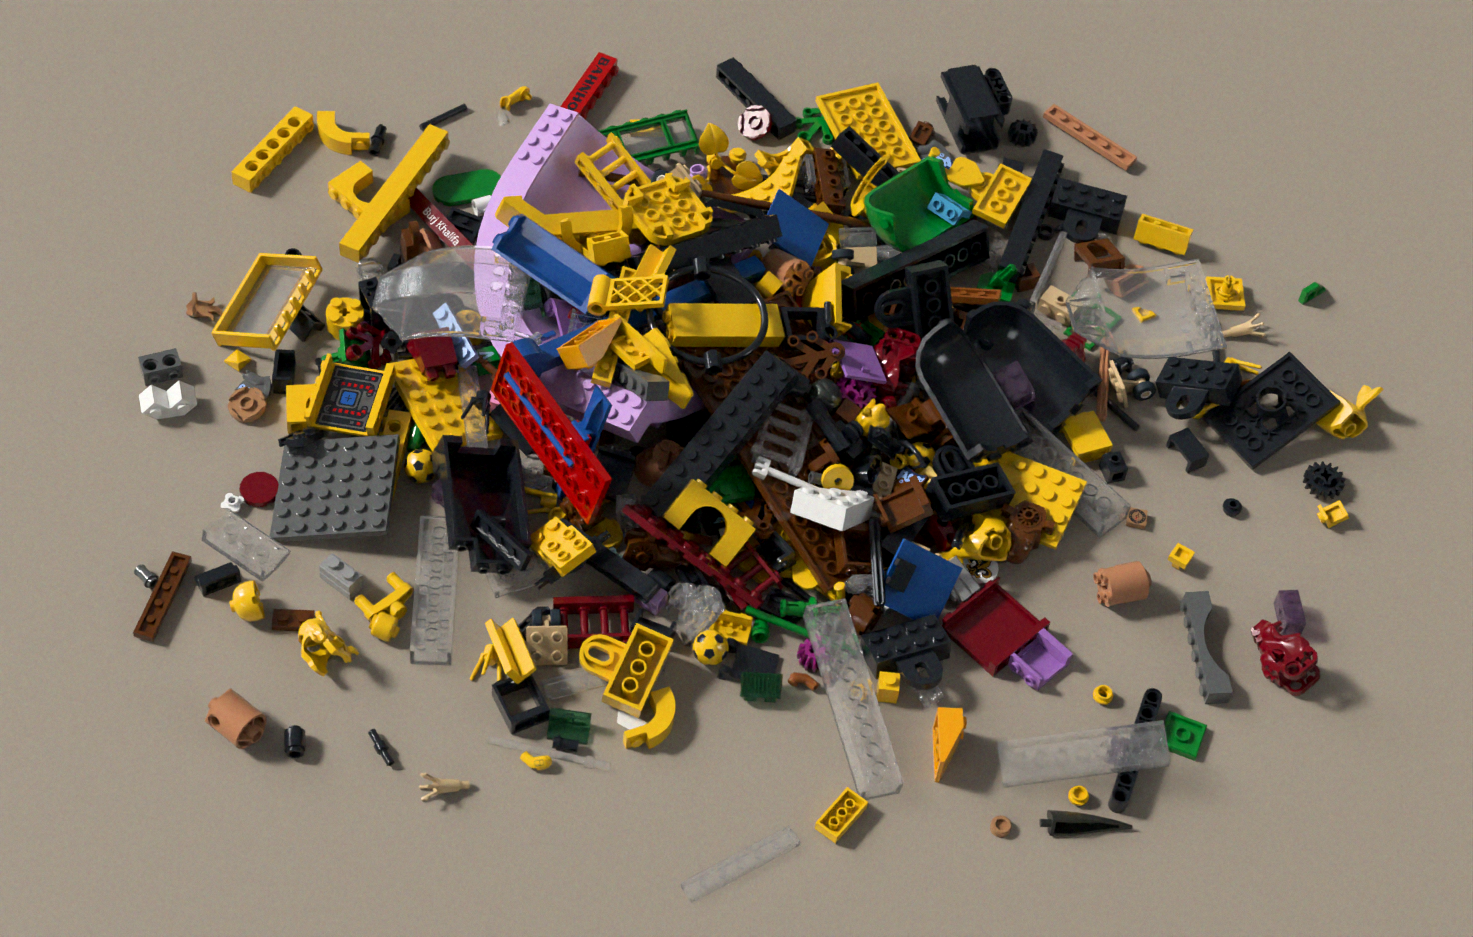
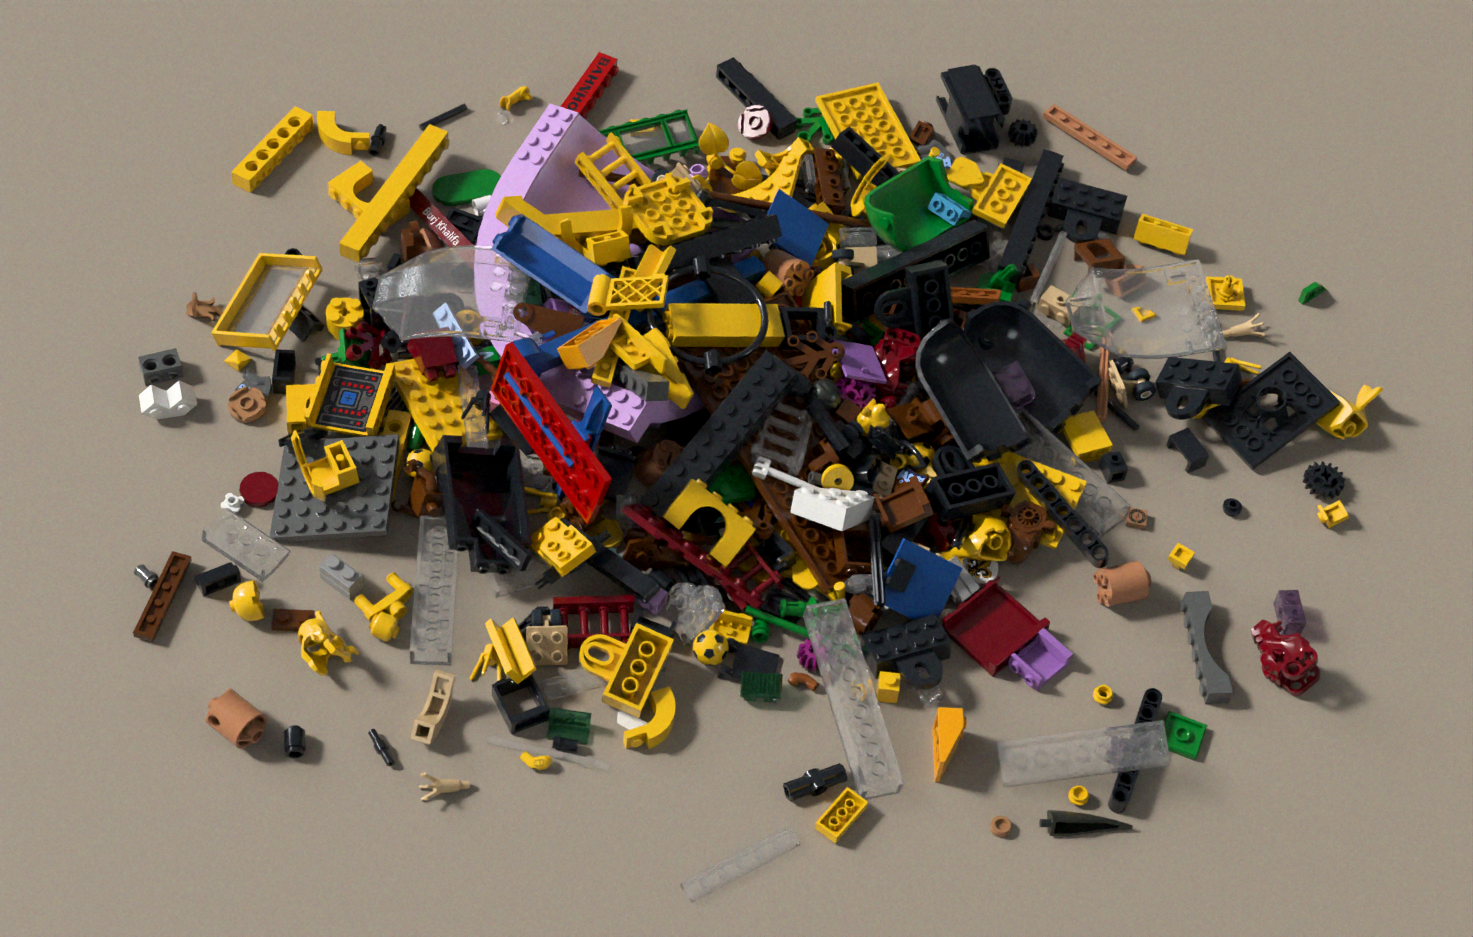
none -> yellow piece [291,430,360,502]
none -> reddish brown torso [391,459,443,519]
none -> tan arch [410,670,456,745]
none -> reddish brown piece [513,303,585,341]
none -> black piece [695,188,713,205]
none -> black piece [783,763,848,801]
none -> black beam [1017,460,1109,568]

